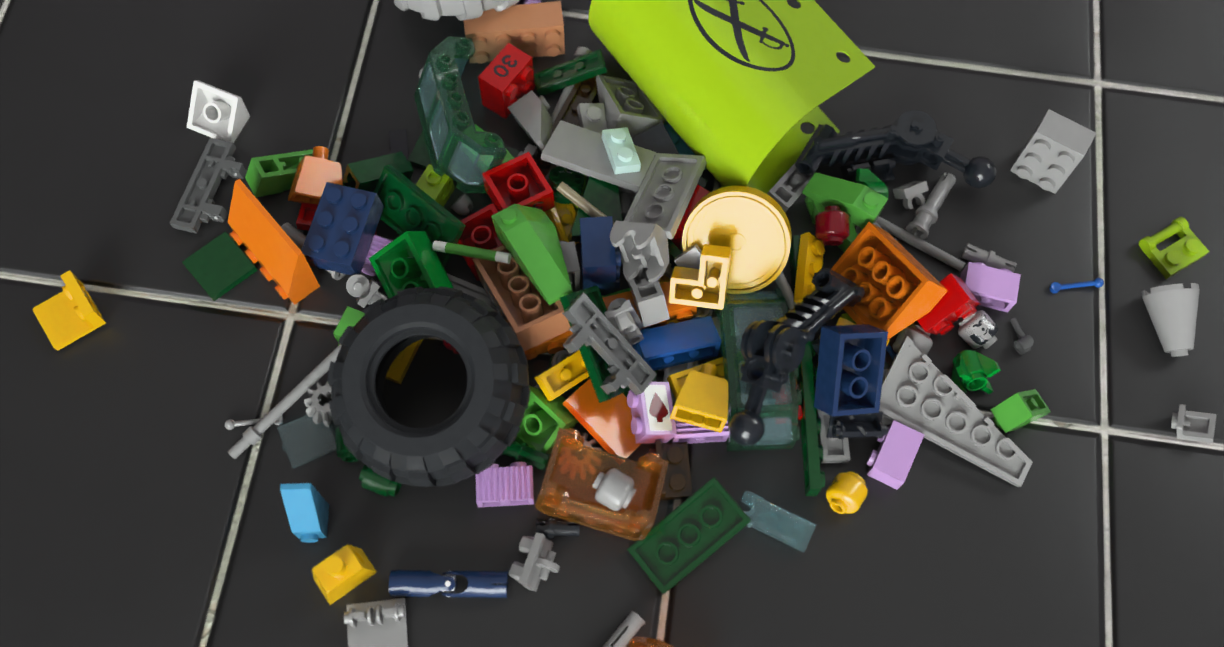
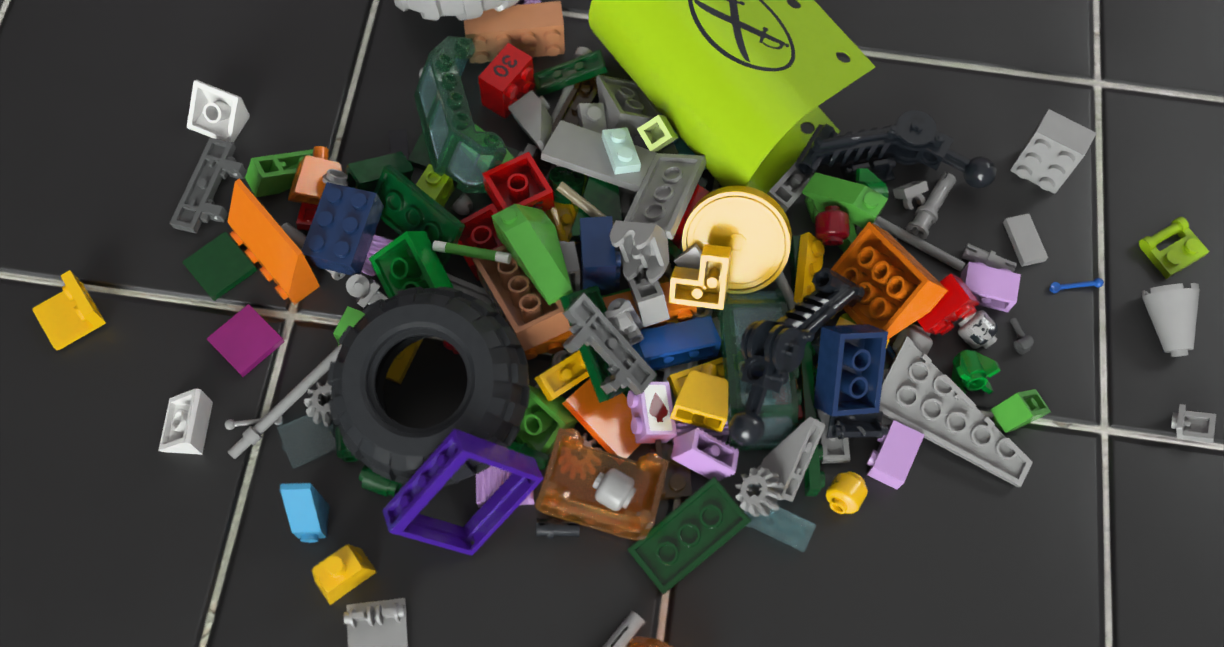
dark blue piece [389,570,508,598] -> none
light grey hips [509,532,560,592] -> none
none -> white slope [158,388,213,455]
none -> magenta tile [206,304,285,377]
none -> light grey plate [322,169,349,187]
none -> dark purple window [383,429,544,556]
none -> yellowish green brick [637,115,678,152]
none -> lavender brick [671,428,739,481]
none -> light grey gear [735,467,785,517]
none -> light grey slope [757,417,826,502]
none -> light grey tile [1003,213,1048,267]

